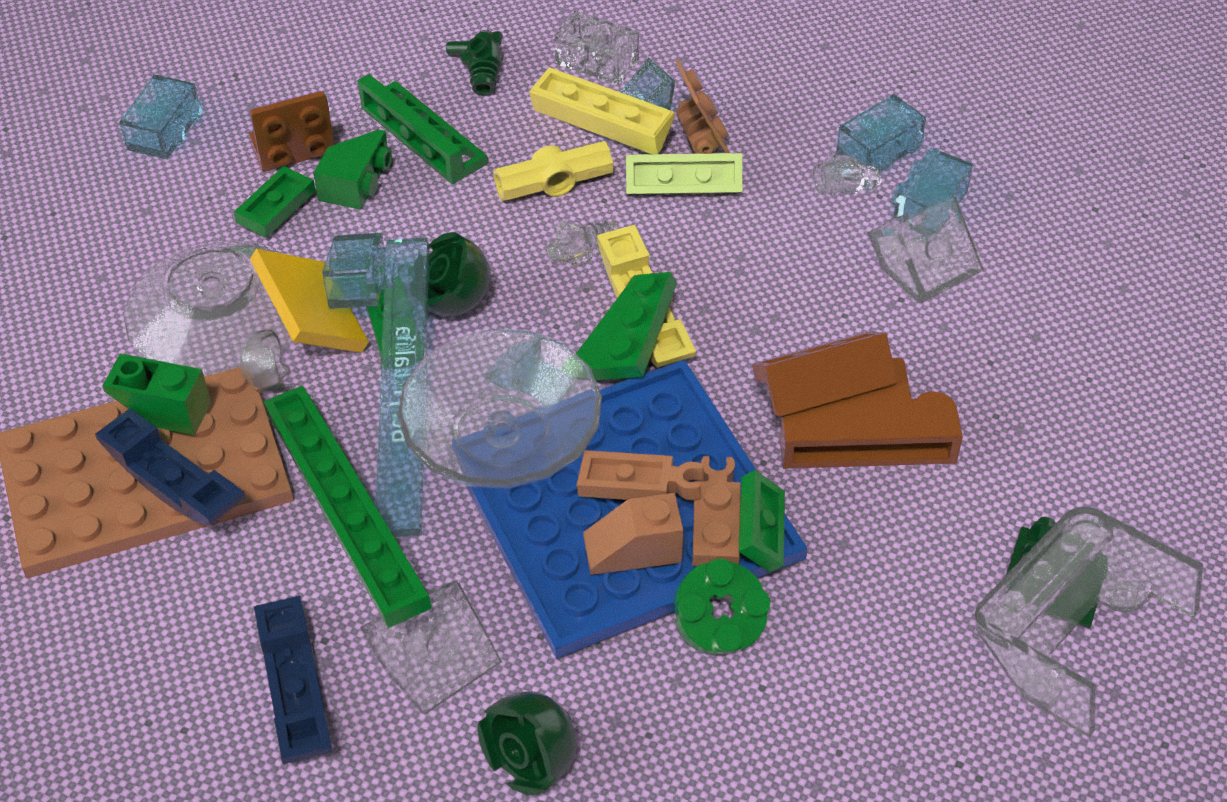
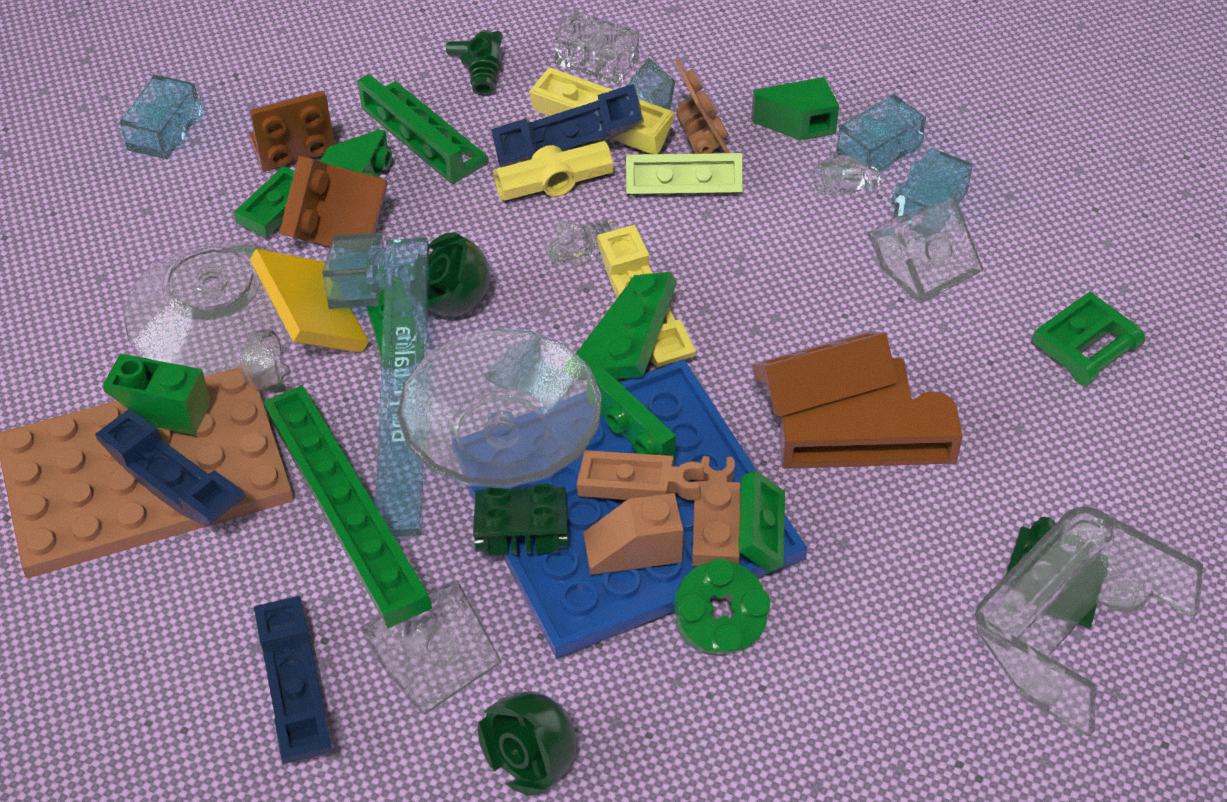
none -> dark orange bracket [279,156,388,256]
none -> dark green hinge [473,484,568,556]
none -> dark blue slope [491,84,644,167]
none -> green hinge [590,367,676,464]
none -> green slope [751,77,839,141]
none -> green plate [1032,291,1145,386]

